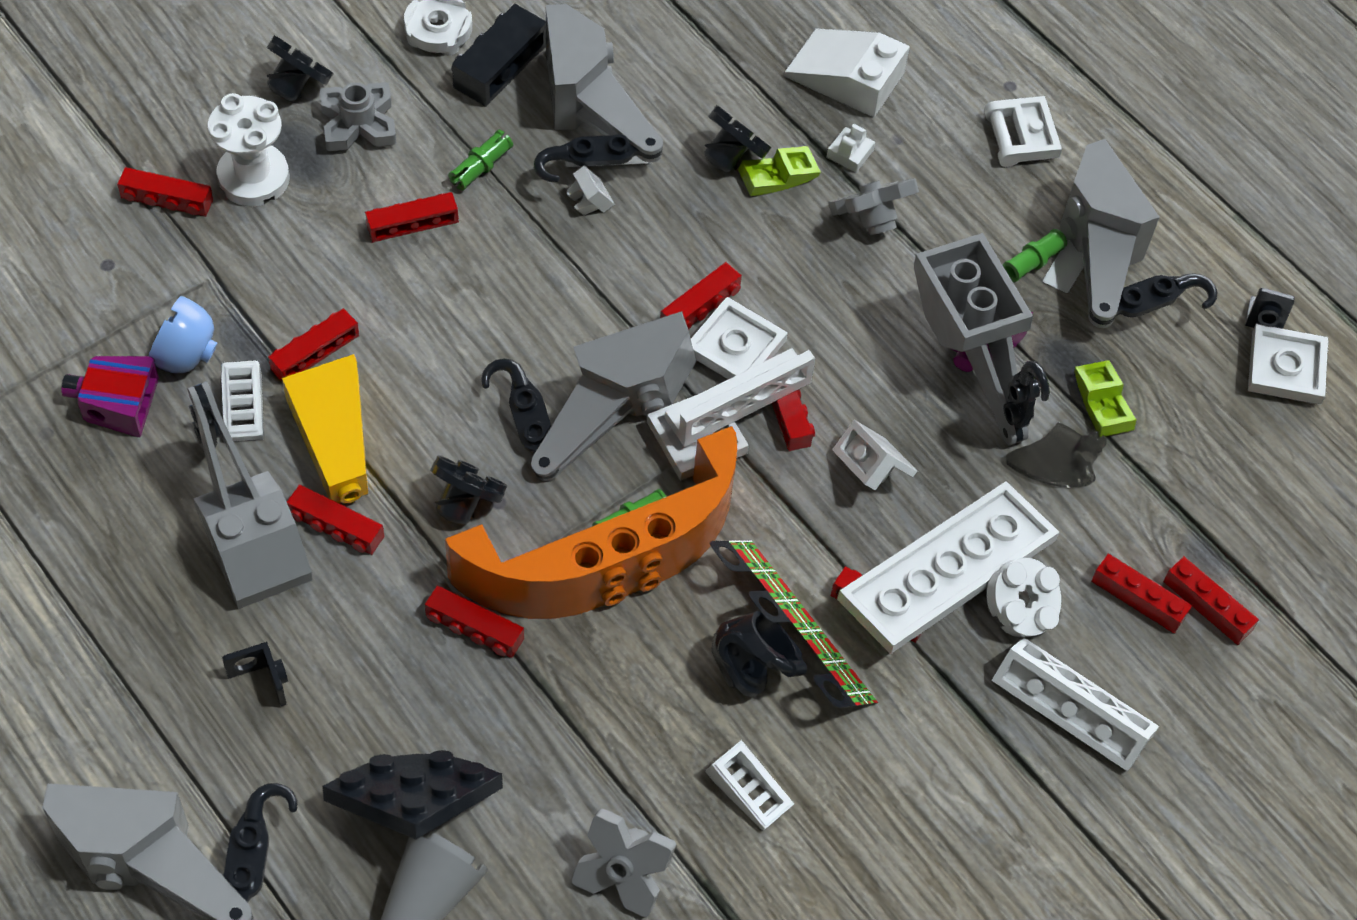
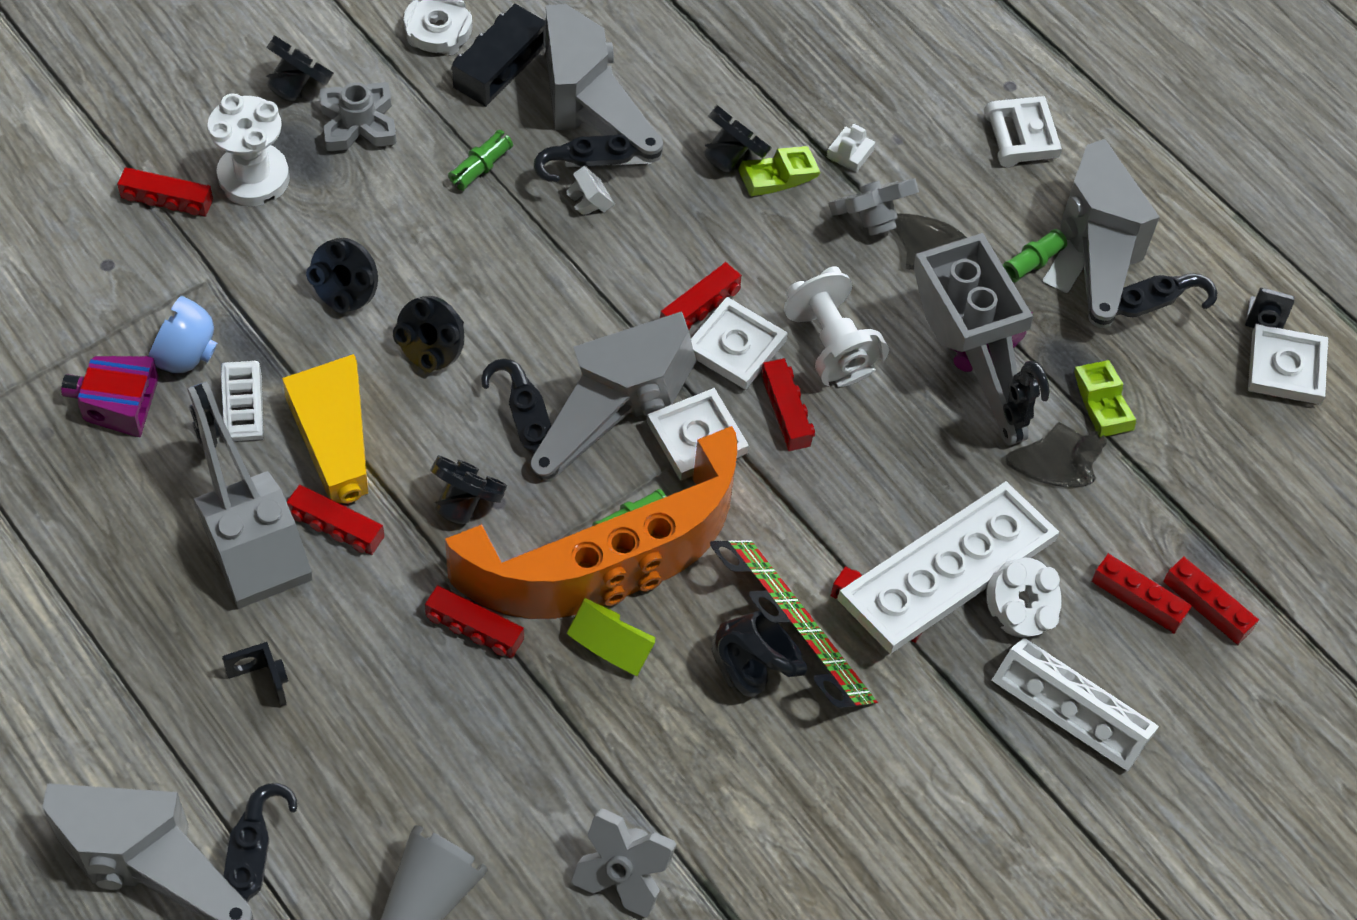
red piece [268,308,359,383] -> none
black plate [322,750,503,839] -> none
red piece [365,192,459,243] -> none
white fence [665,348,815,447] -> none
white slope [705,740,794,831] -> none
white slope [784,29,910,118] -> none
white panel [832,420,917,490] -> none
none -> black plate [306,238,378,313]
none -> black plate [393,296,465,372]
none -> lime slope [567,598,656,676]
none -> white piece [784,267,889,387]
none -> clear smoke arm [894,213,967,270]

